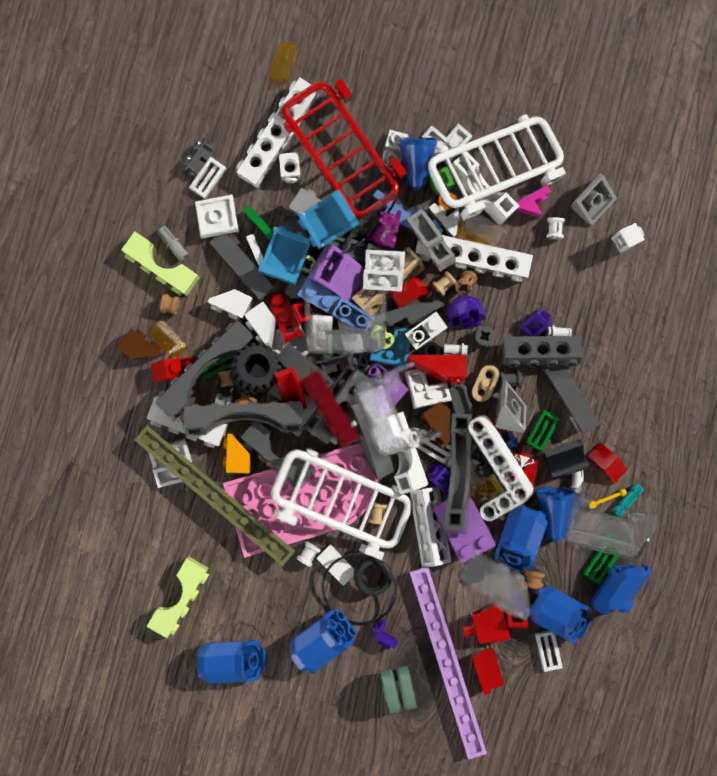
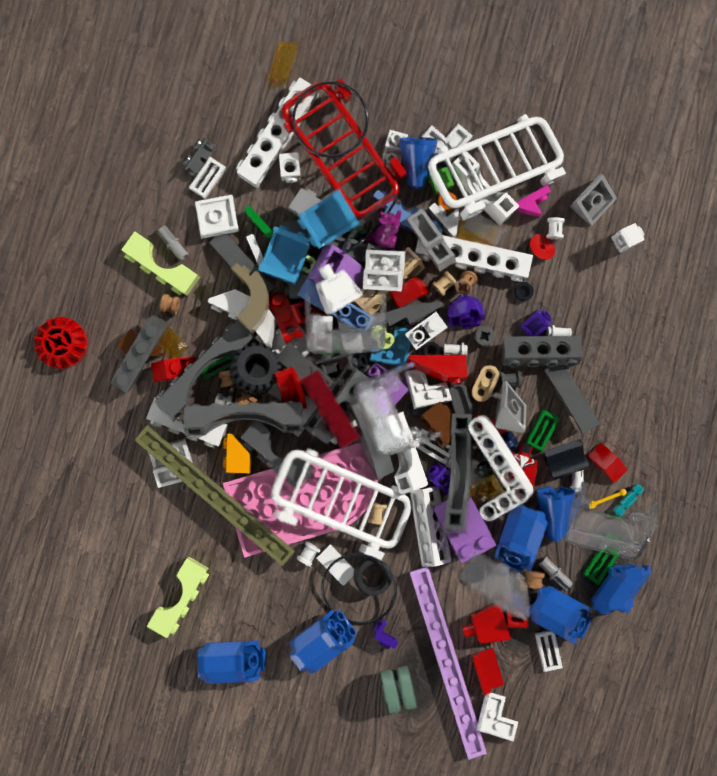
none -> red gear [34,317,88,369]
none -> dark grey arch [110,315,170,393]
none -> dark tan arch [231,263,269,334]
none -> black piece [292,81,369,158]
none -> white torso [316,264,363,314]
none -> white tile [476,693,518,741]
none -> black tile [514,282,534,302]
none -> red piece [530,234,555,260]
none -> light grey axle [538,556,573,591]

